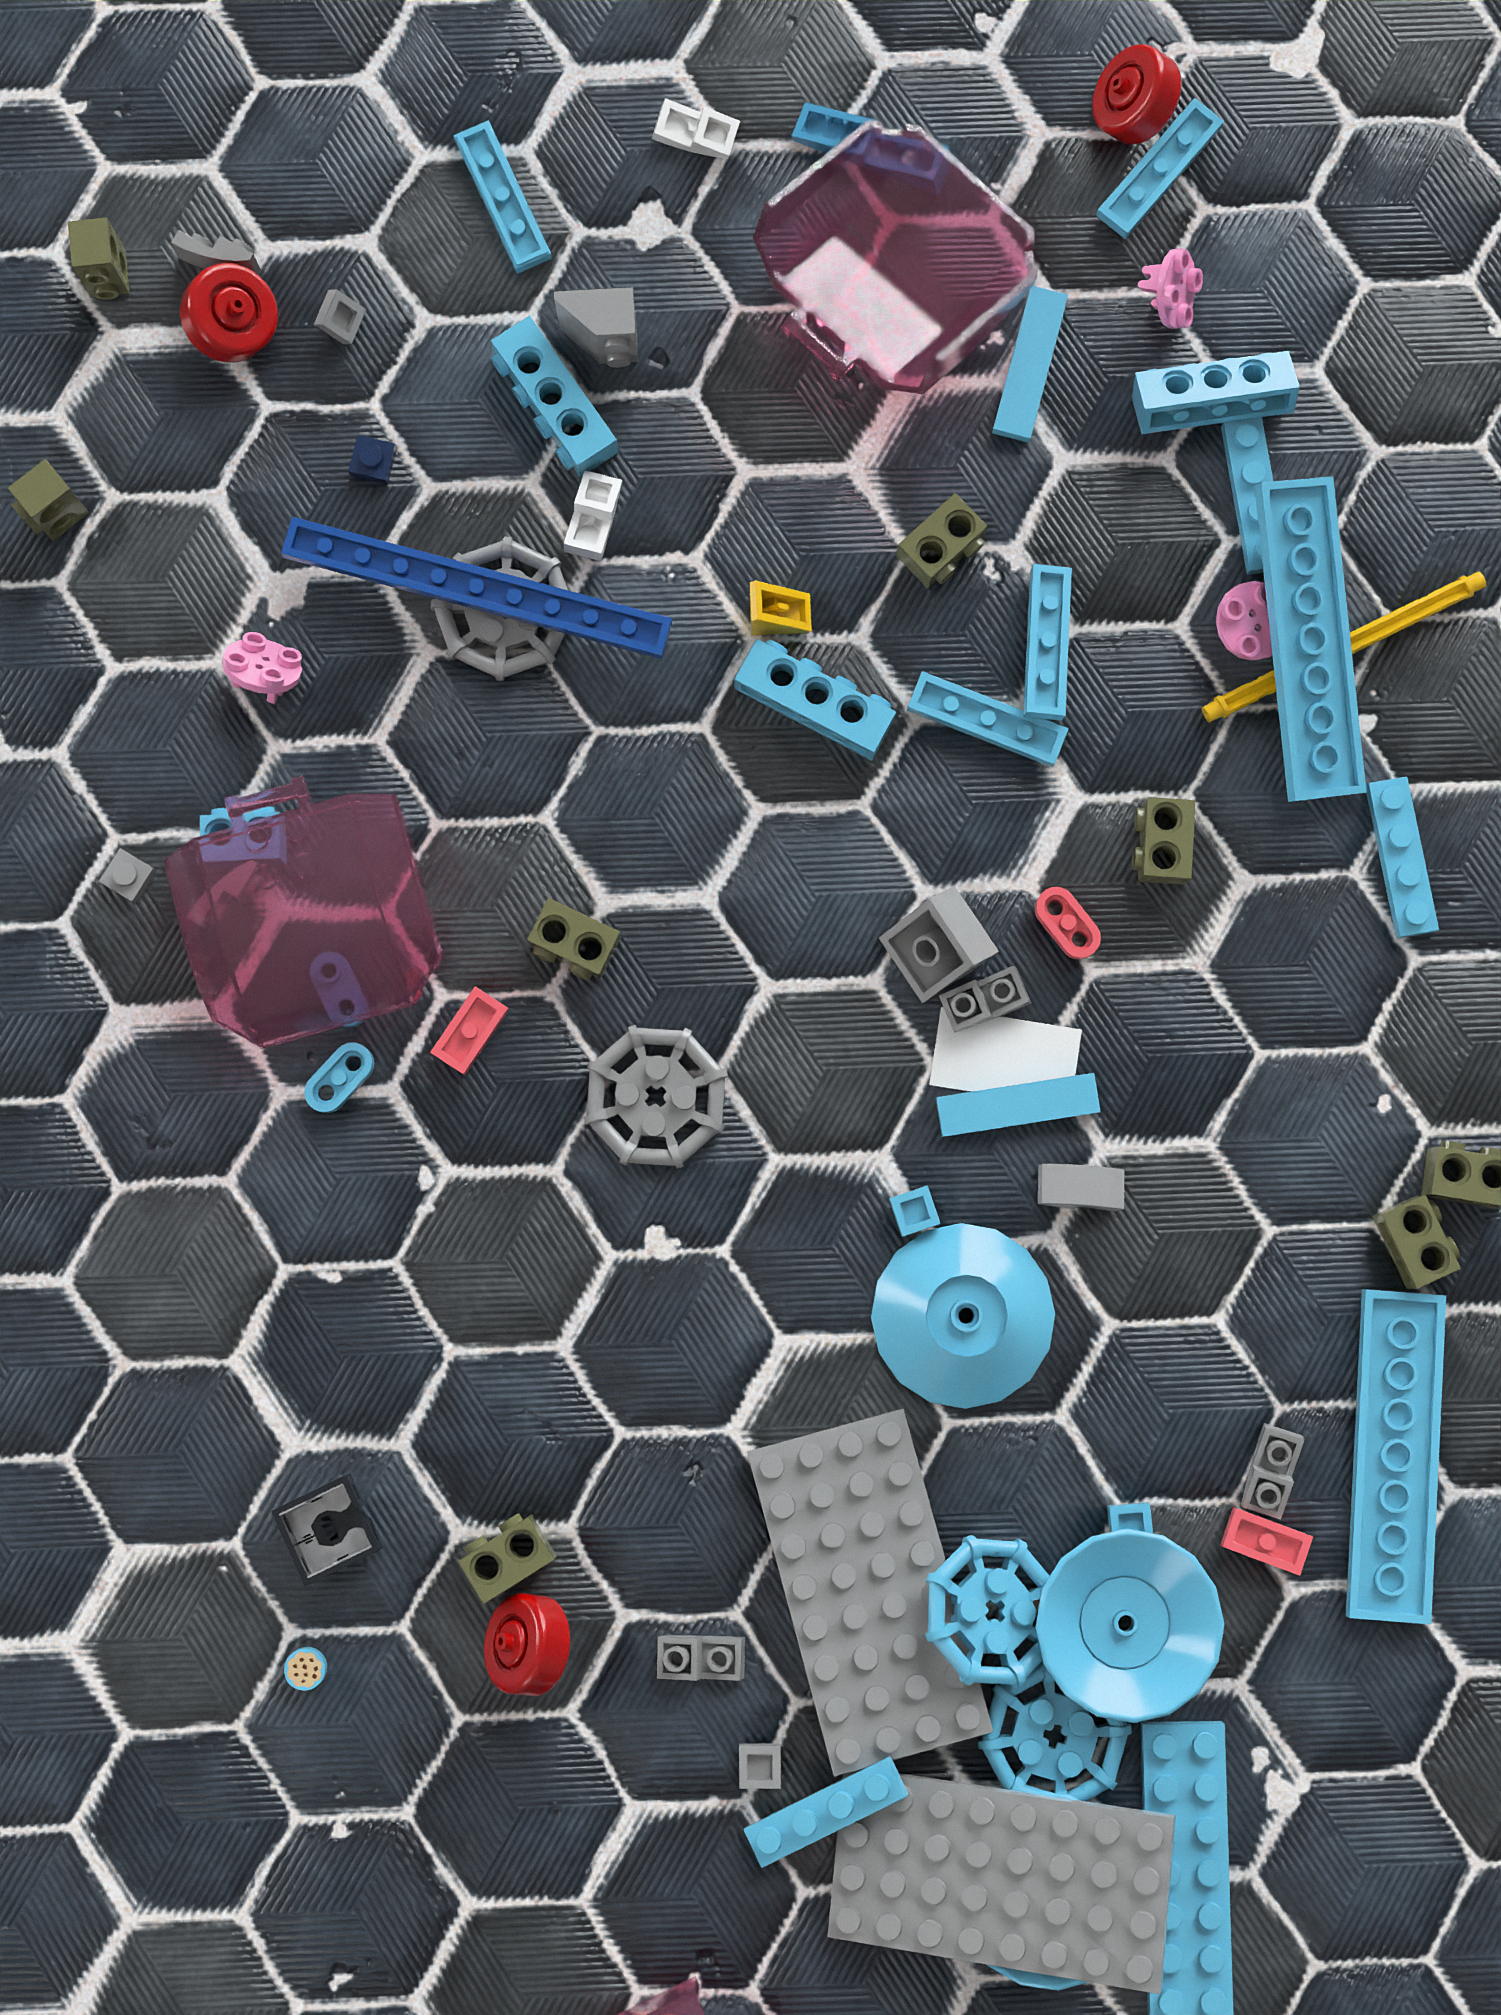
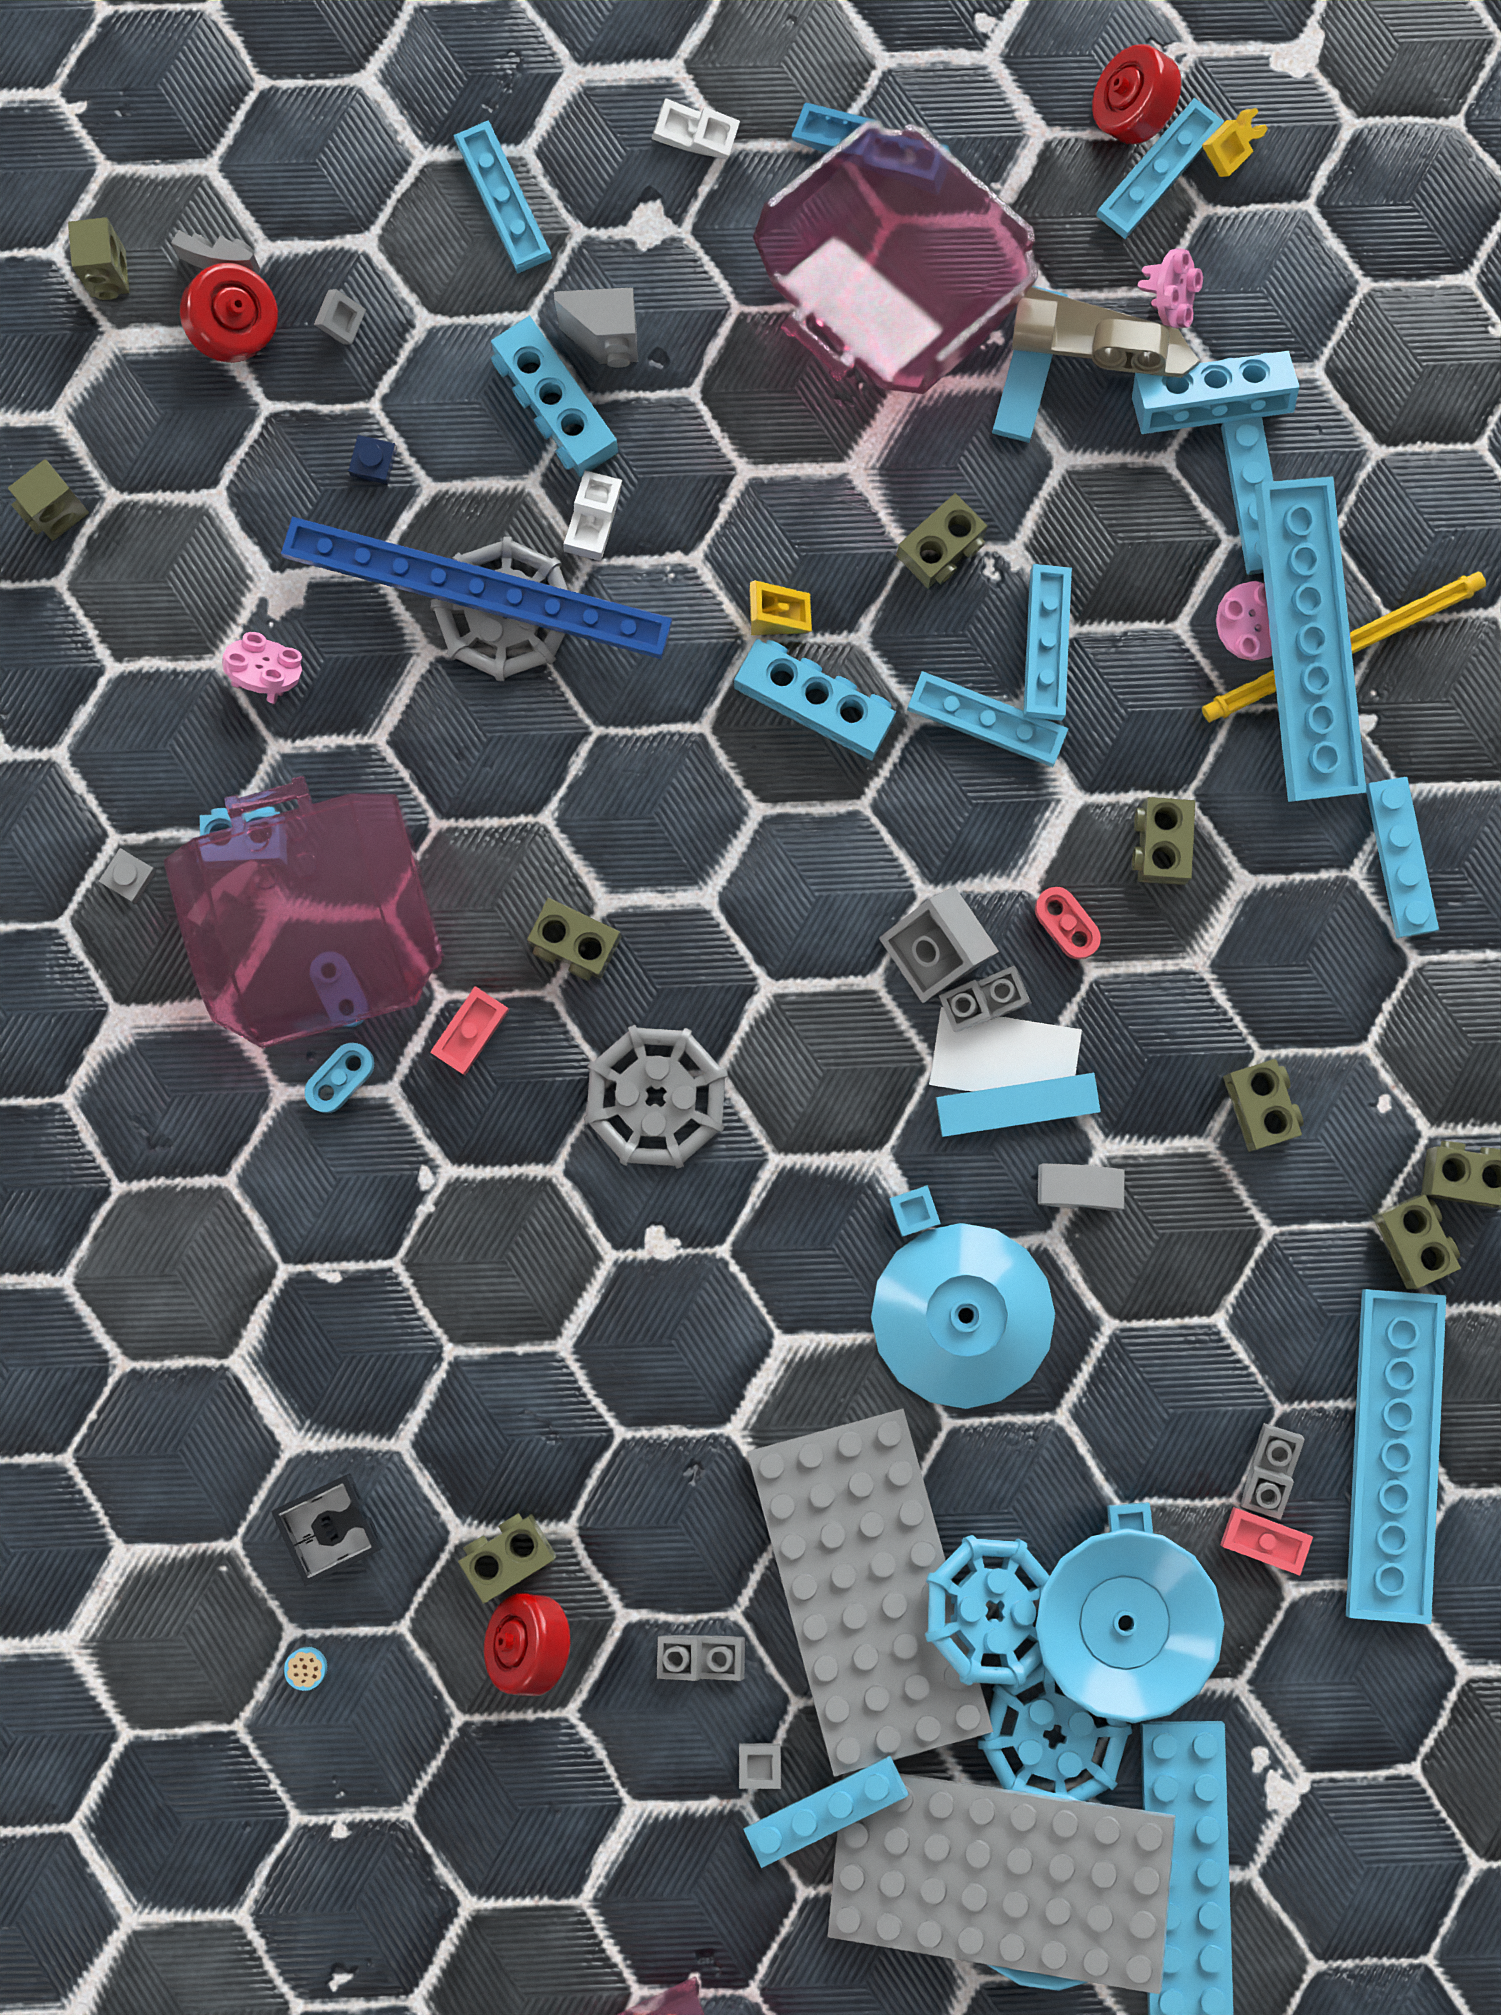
none -> dark tan panel [1012,285,1200,378]
none -> yellow plate [1202,108,1268,177]
none -> olive brick [1223,1059,1304,1152]

